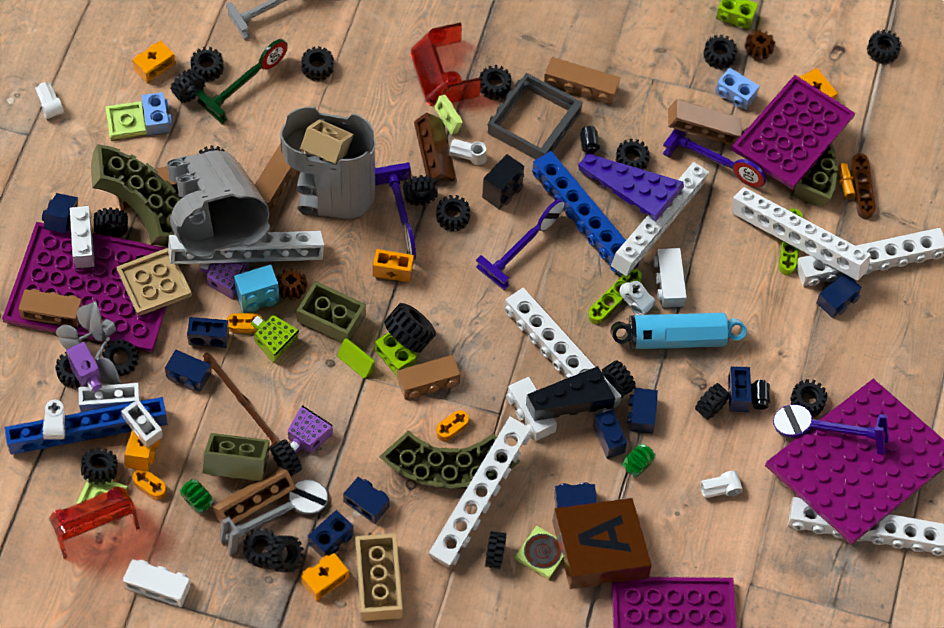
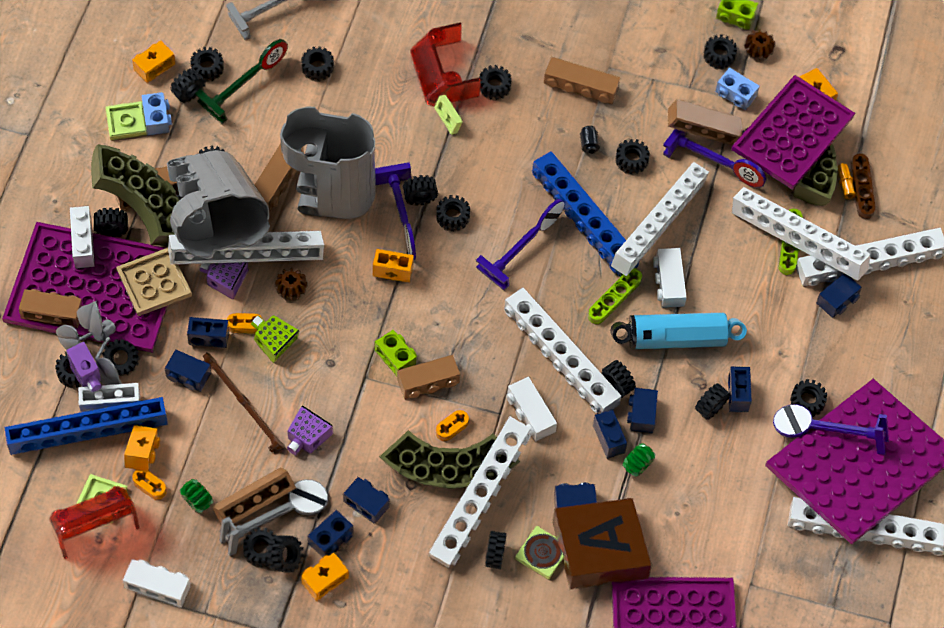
white piece [35,82,64,119] -> none
dark blue brick [42,193,78,233] -> none
white piece [43,400,65,439] -> none
black tyre [81,448,118,485] -> none
white brick [122,399,163,448] -> none
olive brick [203,433,270,481] -> none
medium azure brick [234,265,280,313] -> none
black tyre [270,439,302,476] -> none
olive brick [296,281,366,343] -> none
tan brick [300,119,354,164] -> none
lime slope [337,338,374,379] -> none
tan brick [355,533,402,621] -> none
black tyre [384,303,436,353] -> none
reddish brown panel [414,112,456,182] -> none
white piece [449,139,487,166] -> none
black brick [482,154,525,210] -> none
dark grey window [487,73,583,159] -> none
black wedge [526,366,615,421] -> none
dark purple wing [578,153,684,221] -> none
white piece [620,281,656,315] -> none
white piece [700,471,743,499] -> none
black brick [751,380,771,410] -> none
black tyre [867,30,901,64] -> none

